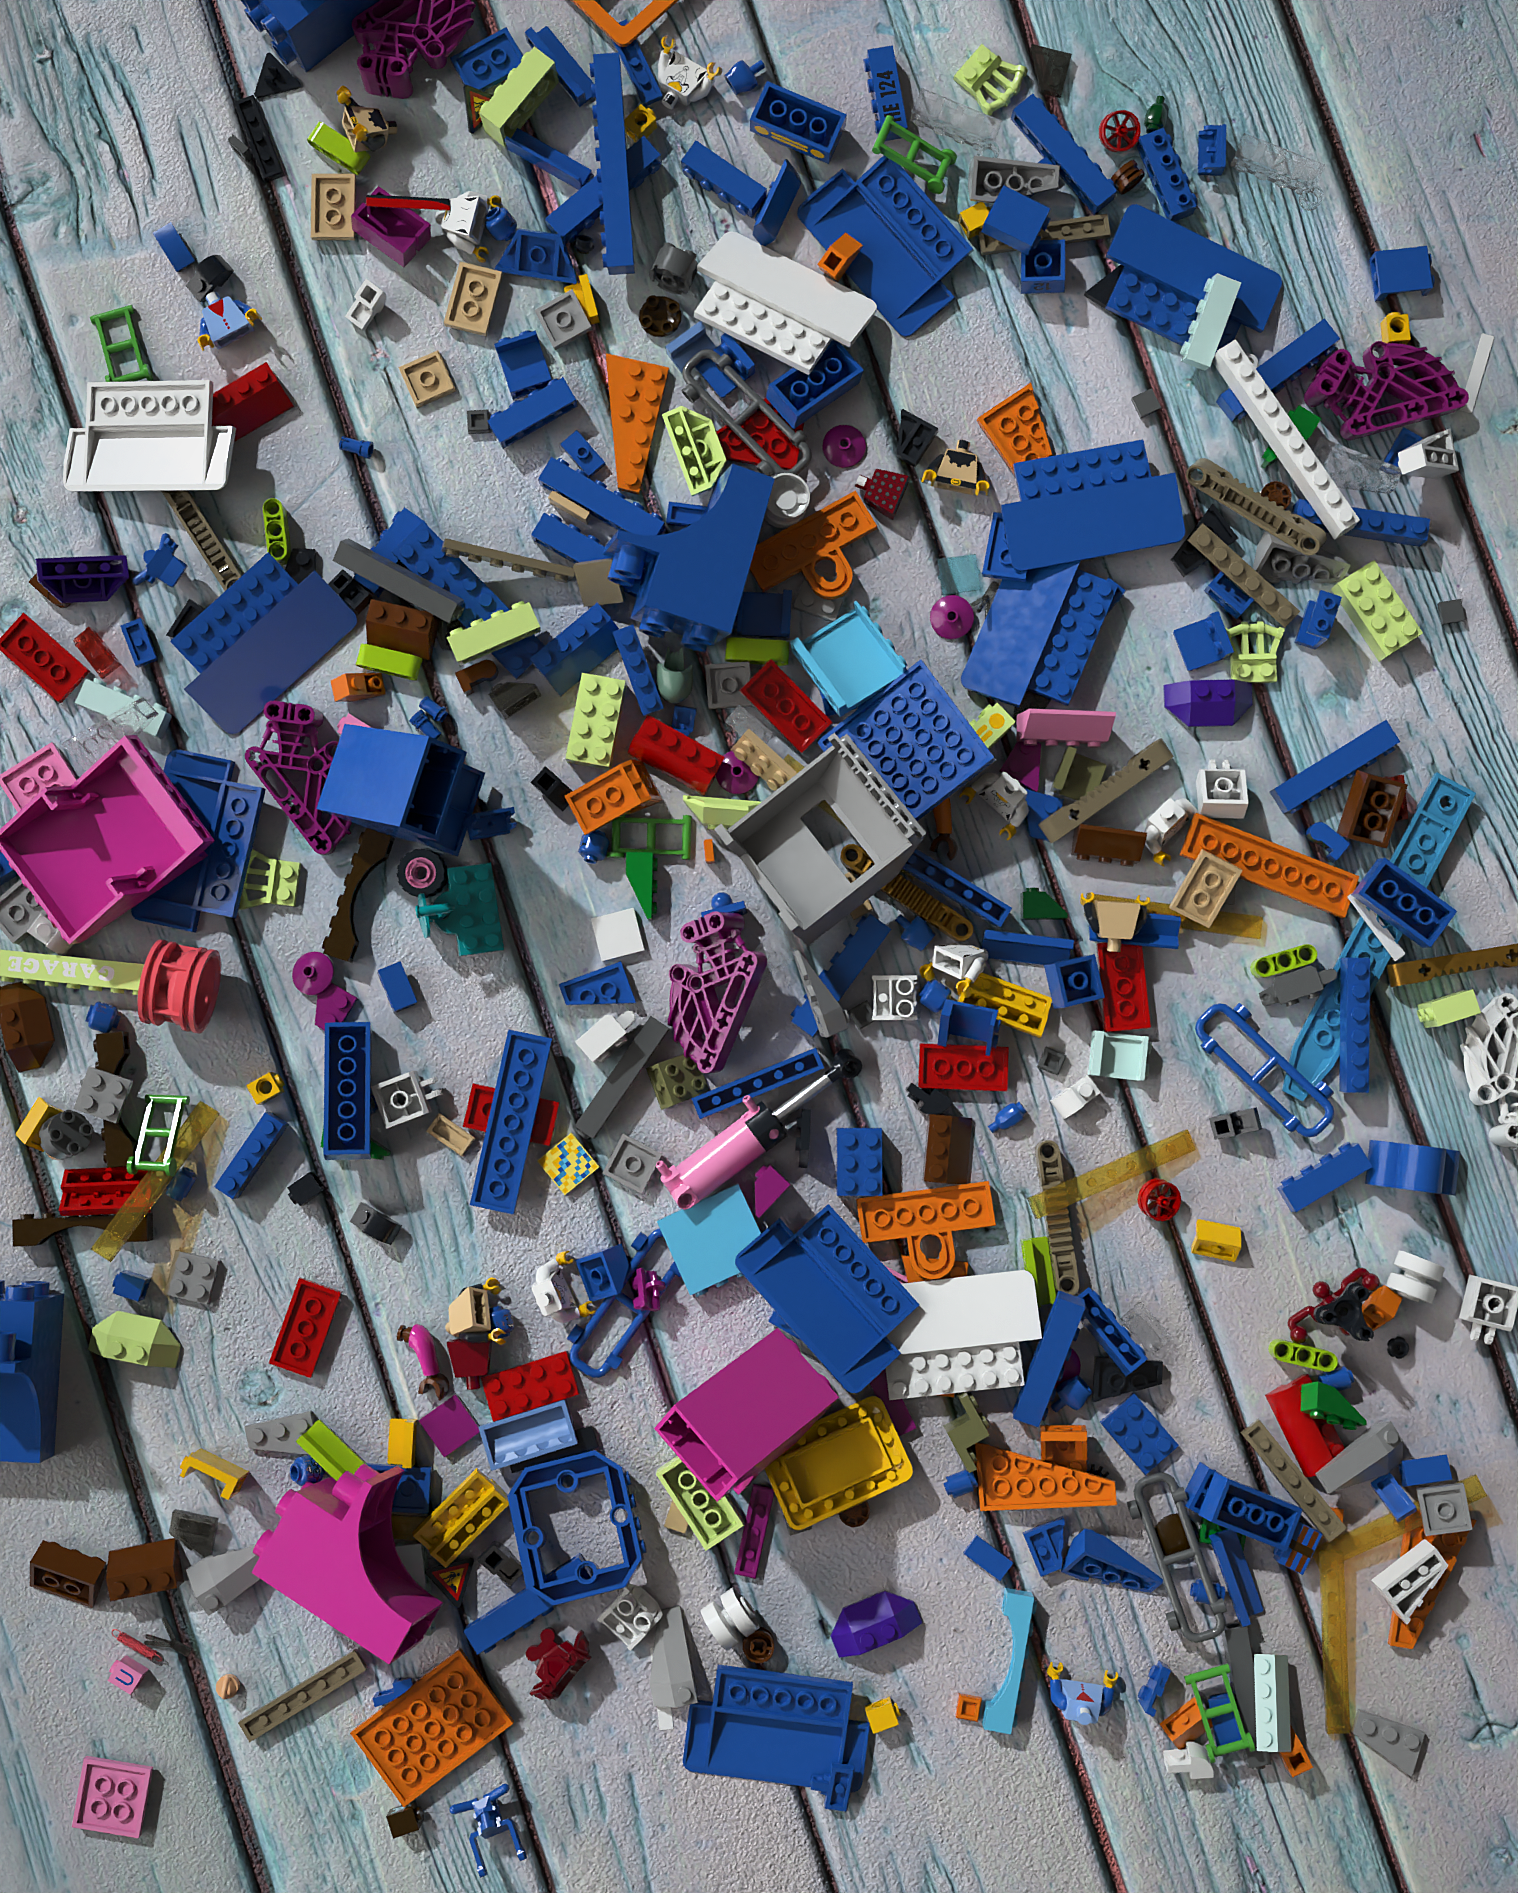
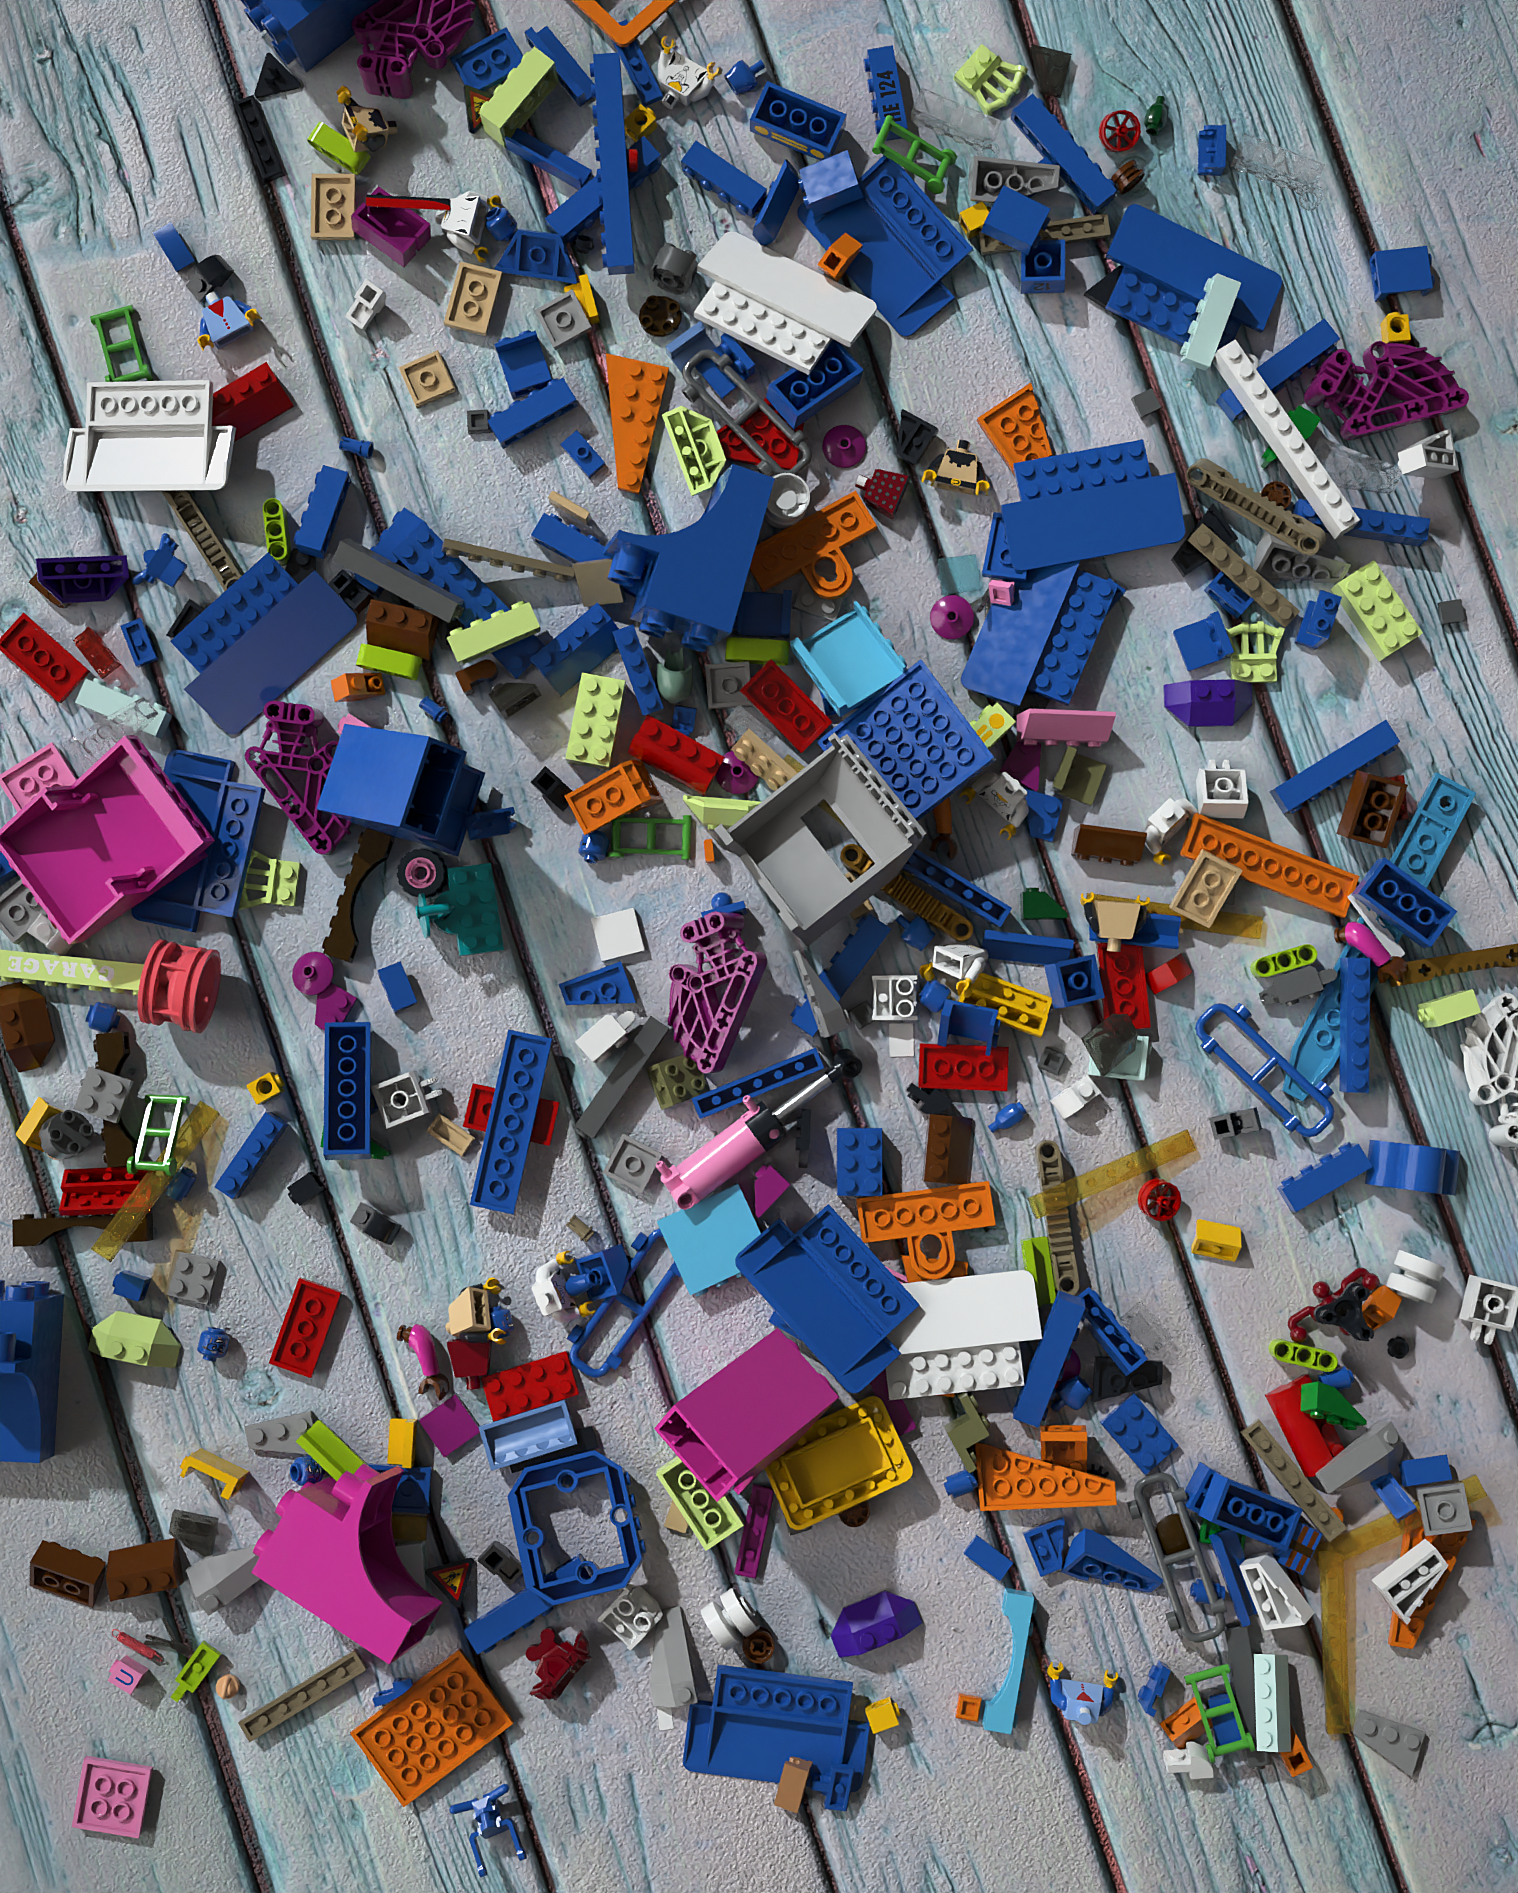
dark grey tile [228,134,253,163] -> none
dark brown brick [386,1800,424,1839] -> none
blue pin [409,709,442,739] -> none
yellow brick [412,1468,509,1568] -> none
tile [537,1132,600,1195] -> none
blue brick [538,457,665,535] -> none
green slope [626,852,658,921] -> none
magenta hips [631,1268,666,1312] -> none
blue tile [666,502,707,527] -> none
dark tan gear [1038,738,1174,843] -> none
blue brick [1136,128,1197,222] -> none
blue leg [1306,822,1351,863] -> none
blue tile [1380,427,1423,477] -> none
white sticker [1460,333,1494,413] -> none
none -> lime plate [170,1641,222,1703]
none -> blue head [197,1327,230,1362]
none -> blue brick [294,465,351,559]
none -> blue cone [565,1272,598,1297]
none -> dark tan pin [566,1215,595,1242]
none -> red tile [628,149,638,172]
none -> medium nougat hinge [774,1756,813,1813]
none -> brick [798,150,864,217]
none -> white sticker [889,1023,914,1057]
none -> bright pink tile [989,579,1015,606]
none -> clear smoke slope [1081,1014,1138,1076]
none -> red slope [1145,953,1192,995]
none -> white wedge [1239,1552,1315,1630]
none -> piece [1334,922,1409,983]

